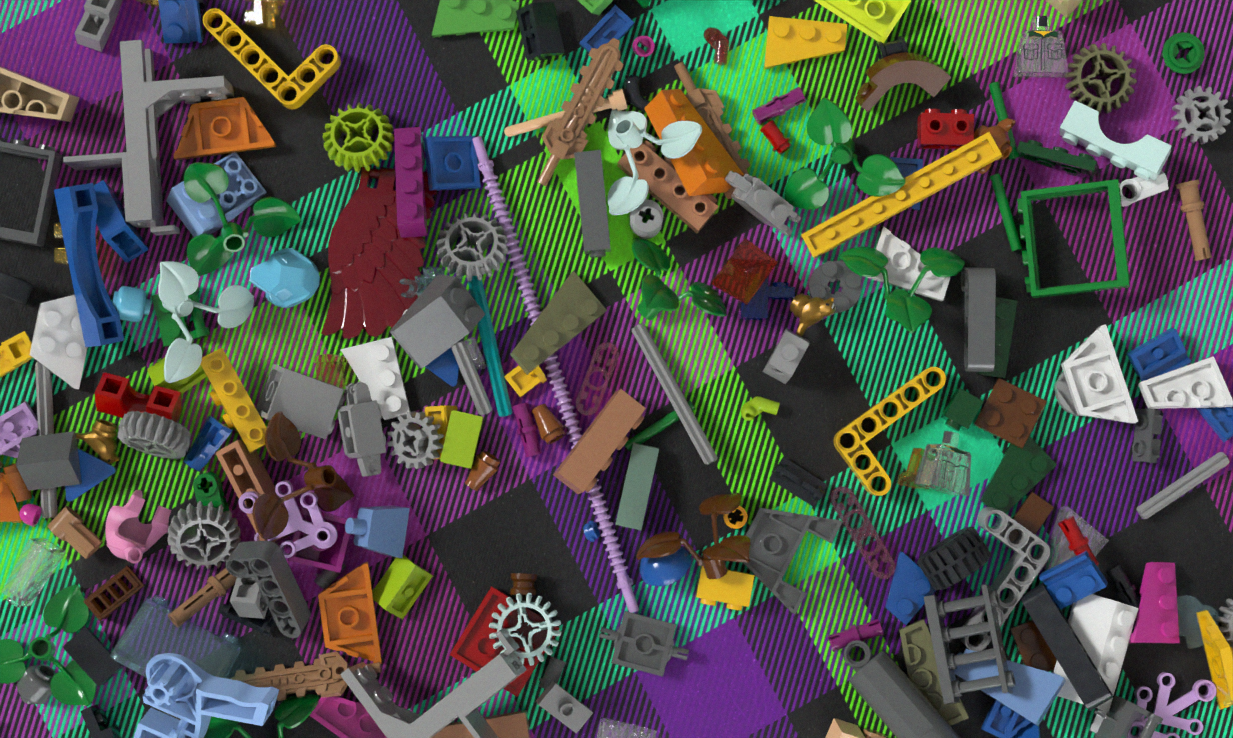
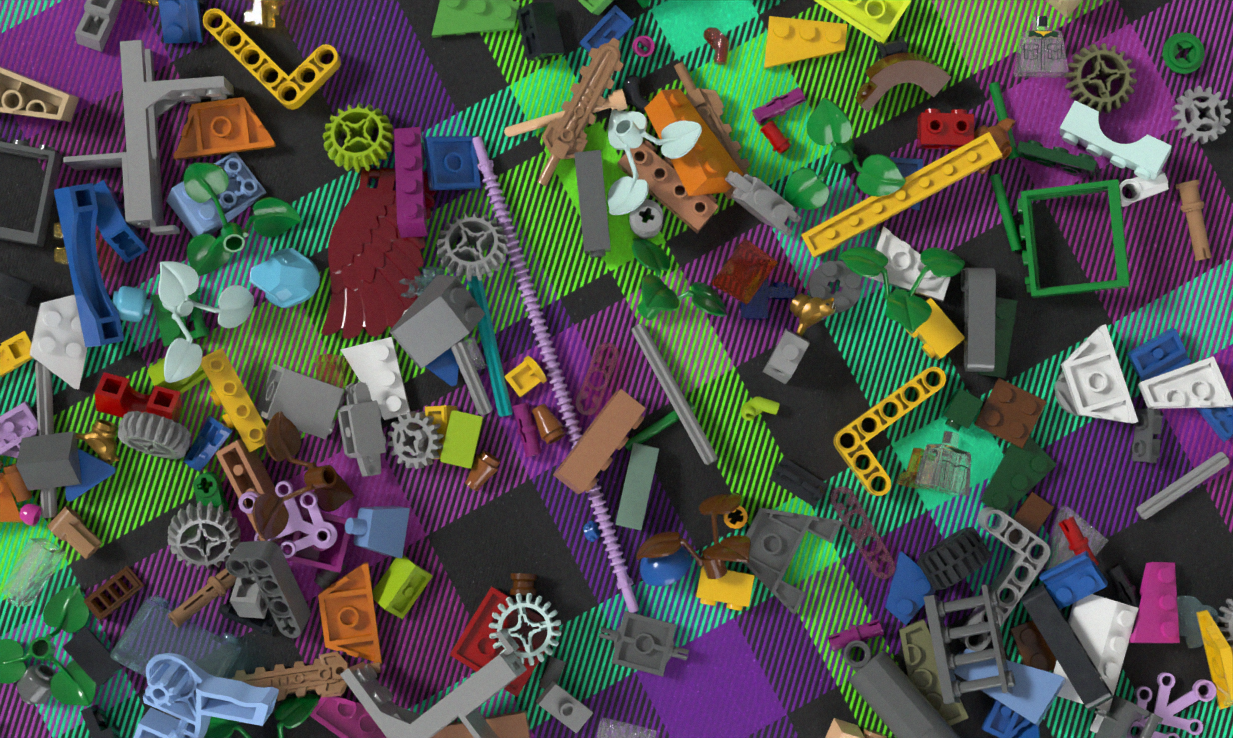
bright pink piece [105,490,172,563] -> none
olive wing [510,270,607,375] -> none
none -> yellow brick [906,298,965,360]

